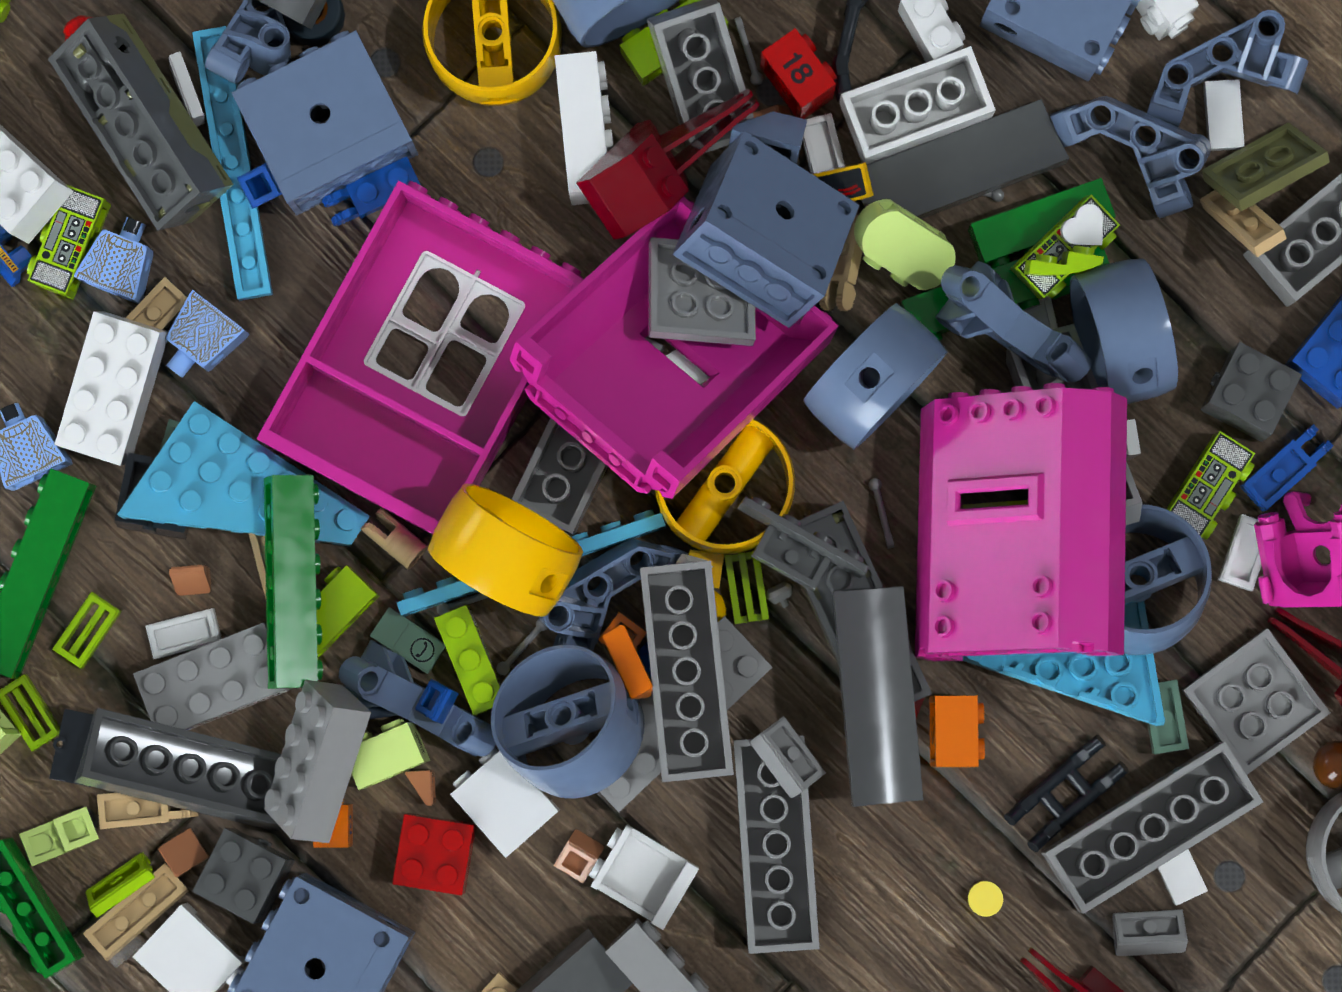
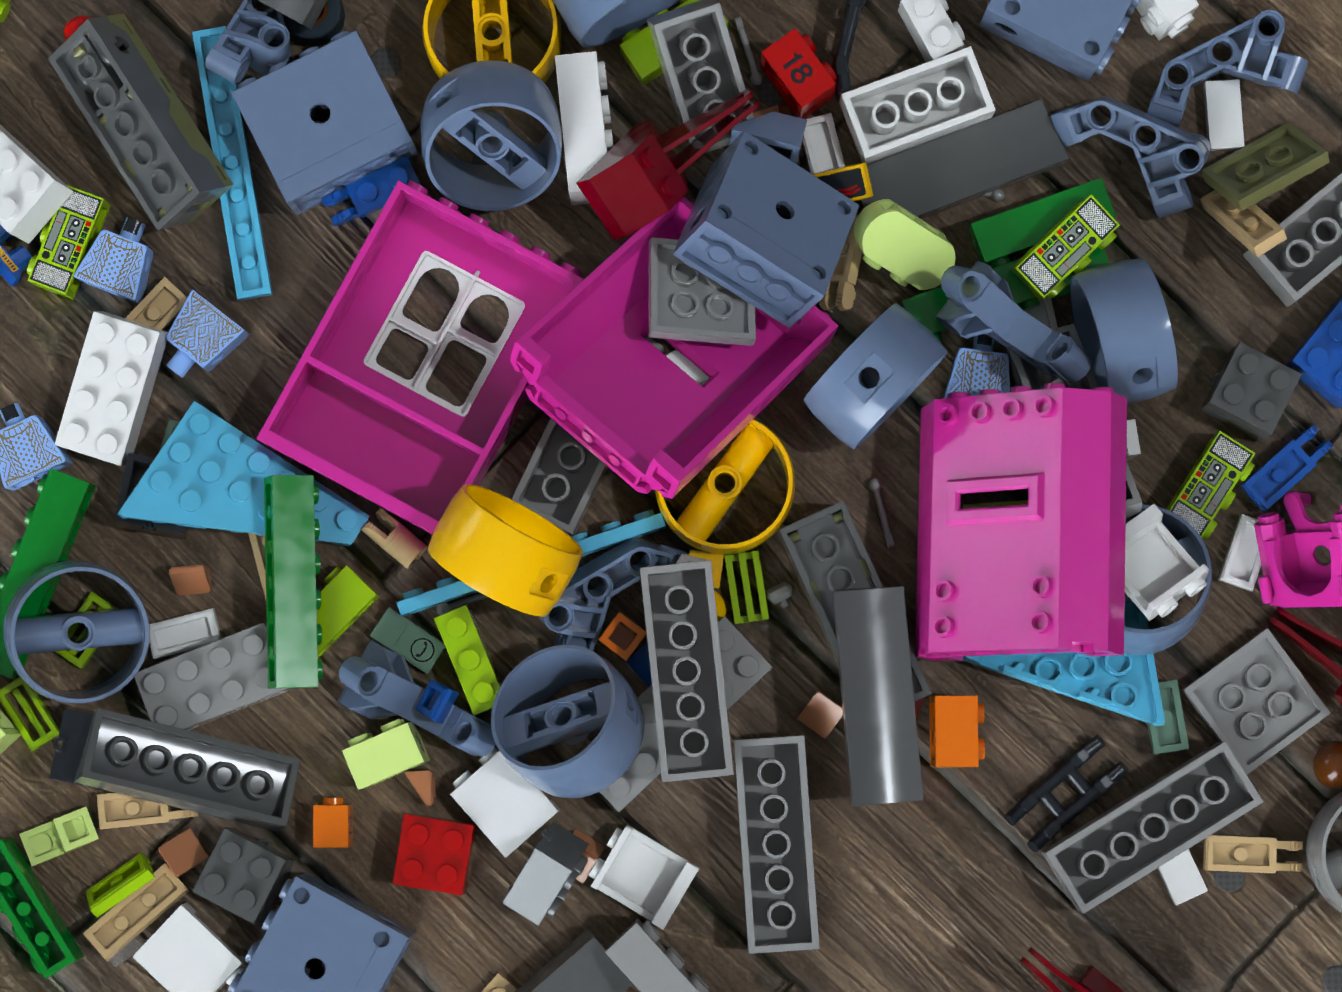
white tile [168,52,205,126] -> none
blue slope [237,163,282,209] -> none
light grey brick [264,680,371,843] -> none
light grey hinge [496,618,548,675] -> none
orange slope [602,625,653,699] -> none
dark grey bracket [737,497,869,591] -> none
light grey slope [750,716,826,798] -> none
light yellow tile [968,881,1003,917] -> none
lime slope [1024,246,1104,276] -> none
white tile [1060,204,1103,246] -> none
light grey slope [1112,909,1188,956] -> none
none -> sand blue cylinder [3,560,150,704]
none -> sand blue cylinder [420,60,562,211]
none -> brick [503,822,589,926]
none -> nougat slope [797,690,843,739]
none -> light blue torso [942,334,1010,399]
none -> white panel [1125,504,1209,621]
none -> tan hinge [1203,835,1303,873]

